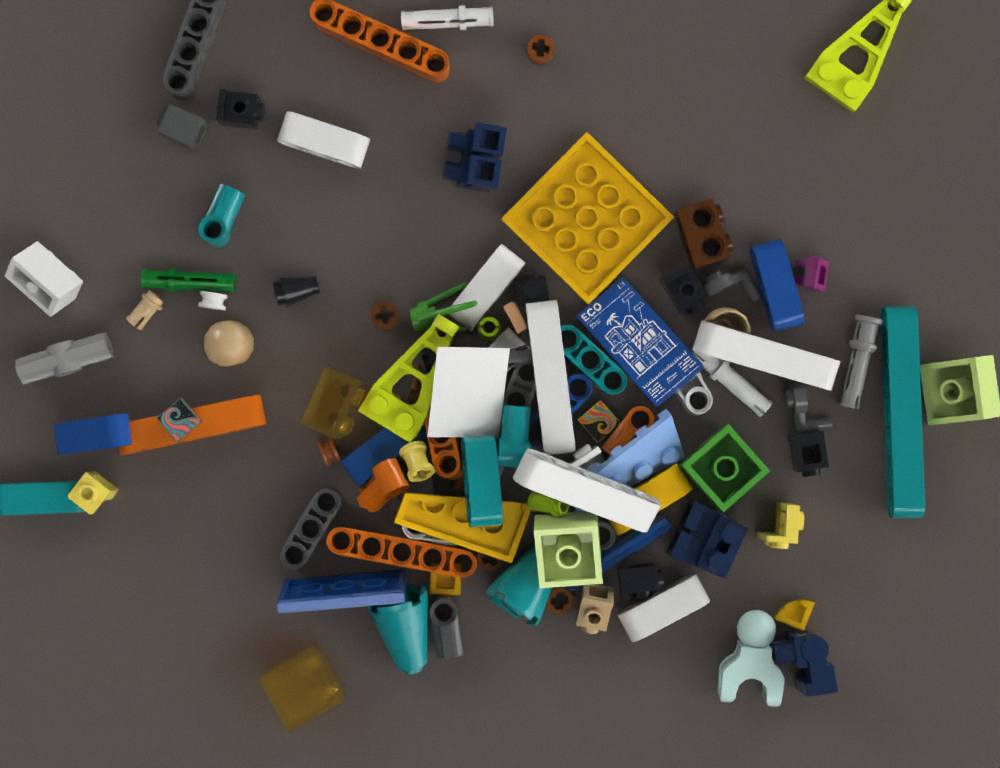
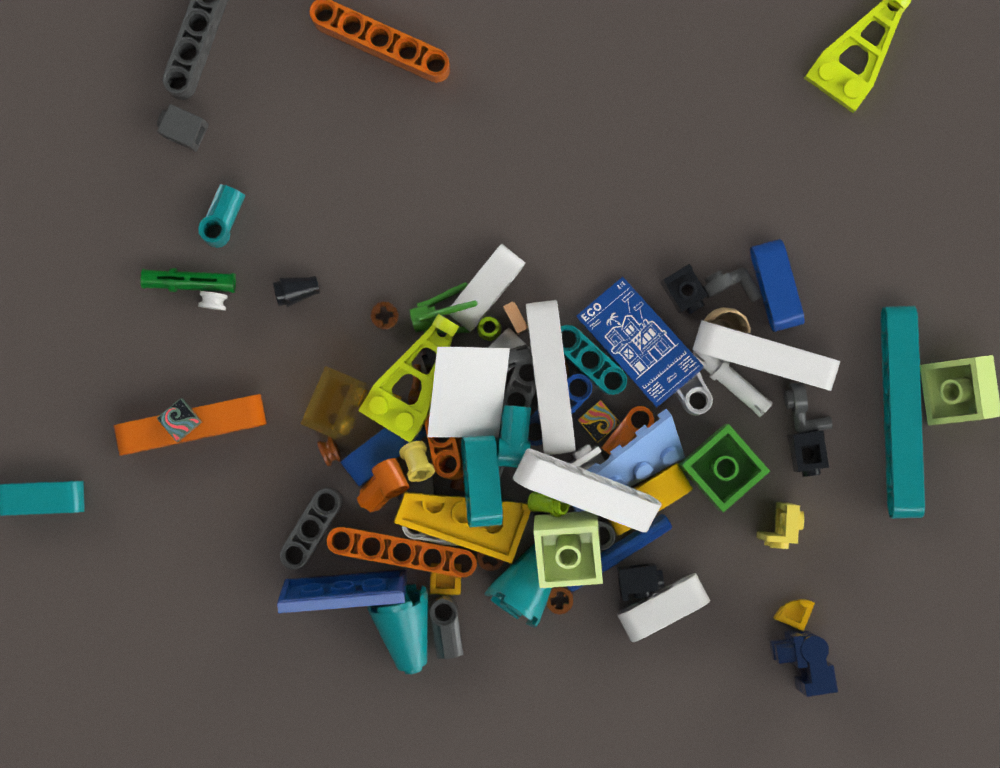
white brick [4,241,83,317] -> none
light grey piece [15,332,114,385] -> none
blue beam [54,414,132,455] -> none
light yellow bracket [68,471,119,514] -> none
tan pin [126,290,164,330] -> none
tan hair [203,320,254,367] -> none
black brick [216,89,265,130] -> none
clear yellow piece [257,642,346,732] -> none
white beam [277,111,370,169] -> none
white pin [401,5,494,31] -> none
dark blue hips [442,122,507,192] -> none
yellow plate [501,132,674,305] -> none
black brick [514,274,549,310] -> none
dark orange bush [527,34,554,65] -> none
tan brick [576,584,614,634] -> none
dark blue hips [666,499,748,579] -> none
reddish brown brick [674,198,733,270] -> none
light aqua piece [717,610,785,707] -> none
magenta tile [794,256,830,293] -> none
light grey pin [839,315,883,410] -> none

